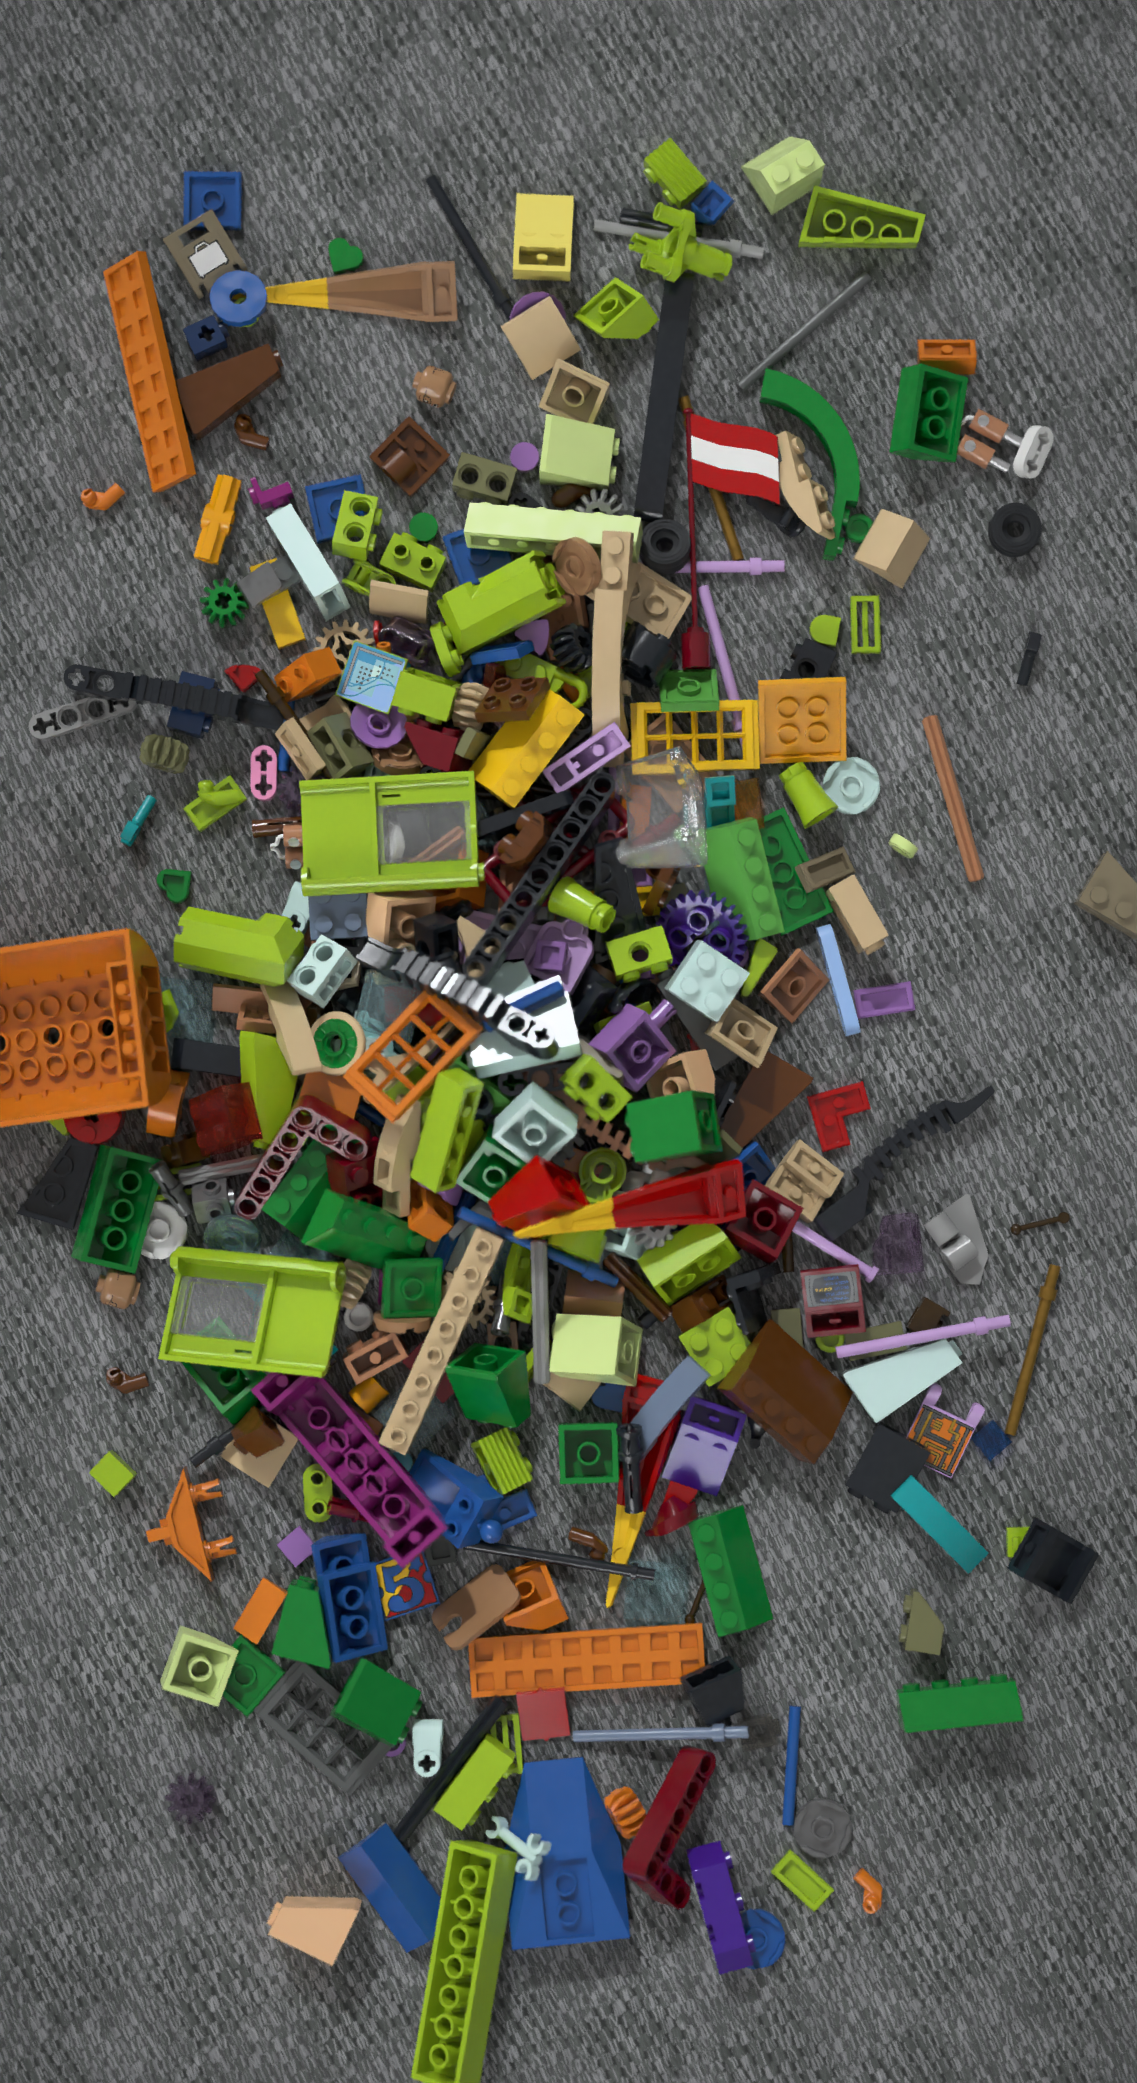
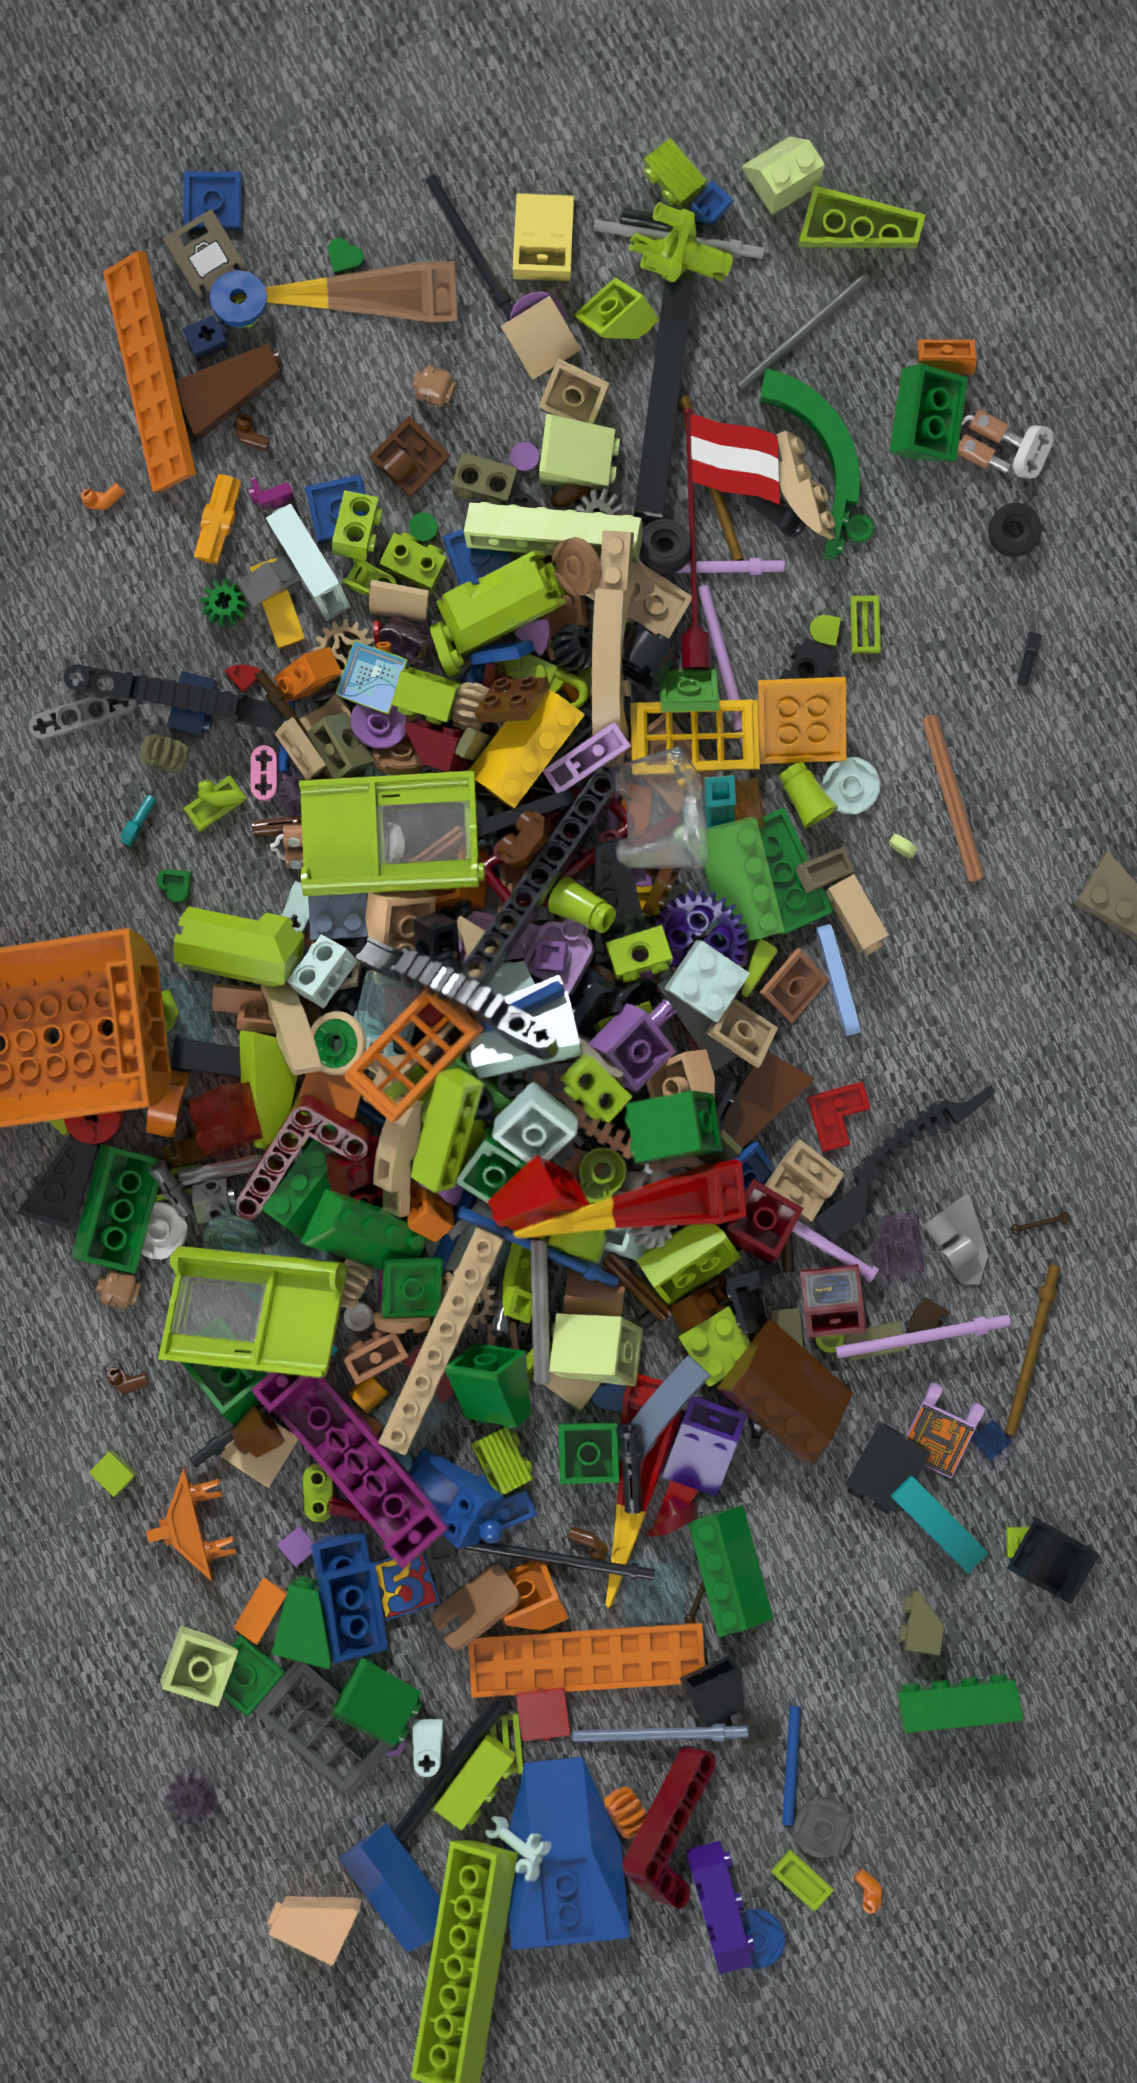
light aqua slope [841,1339,962,1423] -> none
tan slope [853,509,930,588] -> none
medium lavender tile [853,981,915,1019] -> none

